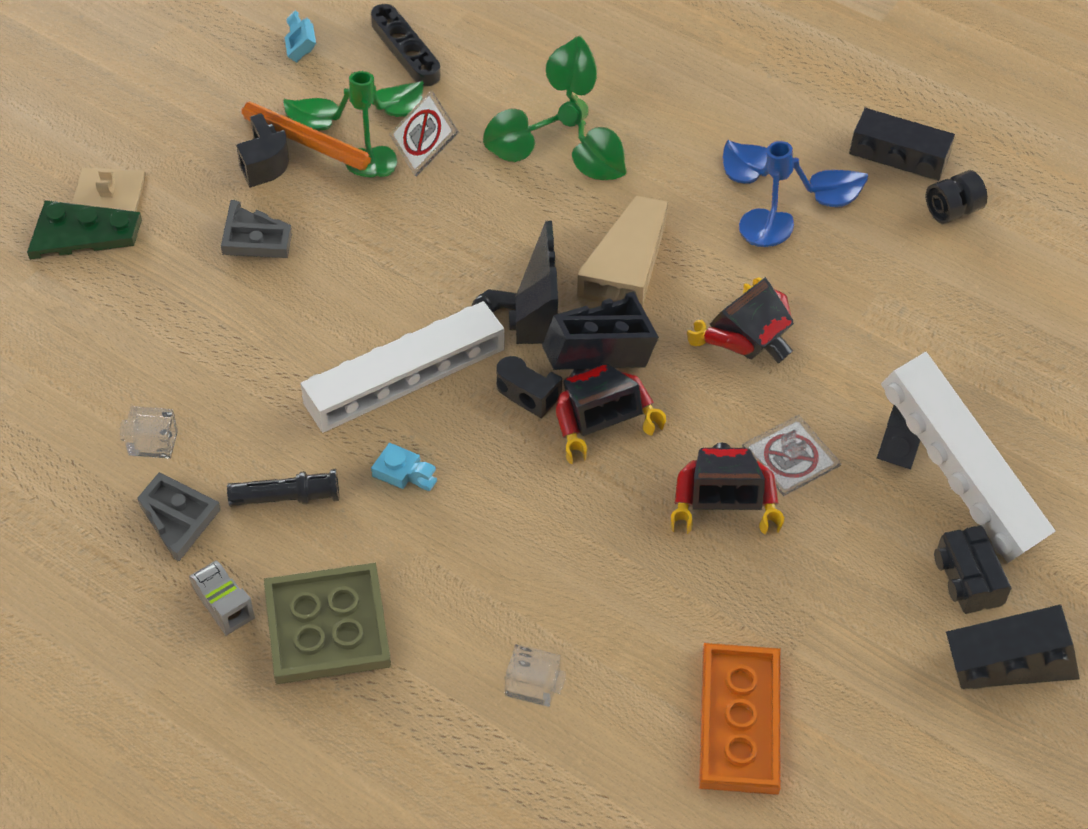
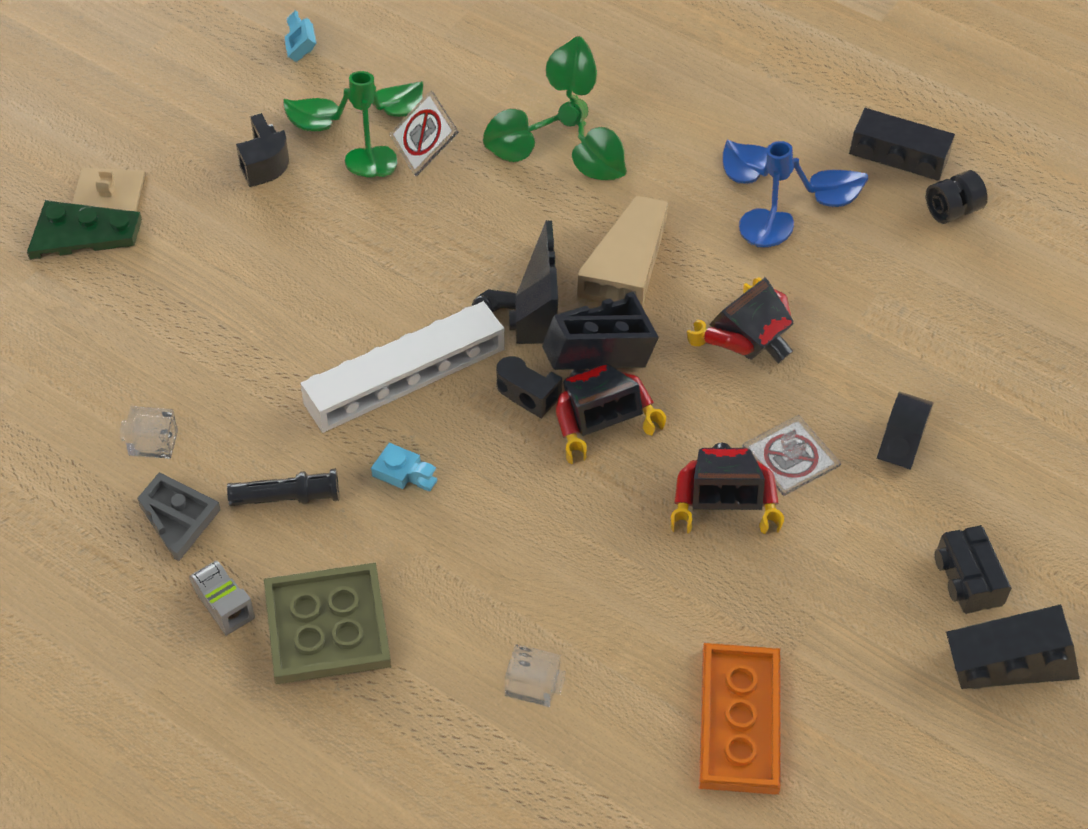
dark grey wing [221,200,292,258] -> none
orange axle [241,102,371,170] -> none
black beam [371,4,441,86] -> none
white brick [881,352,1056,563] -> none

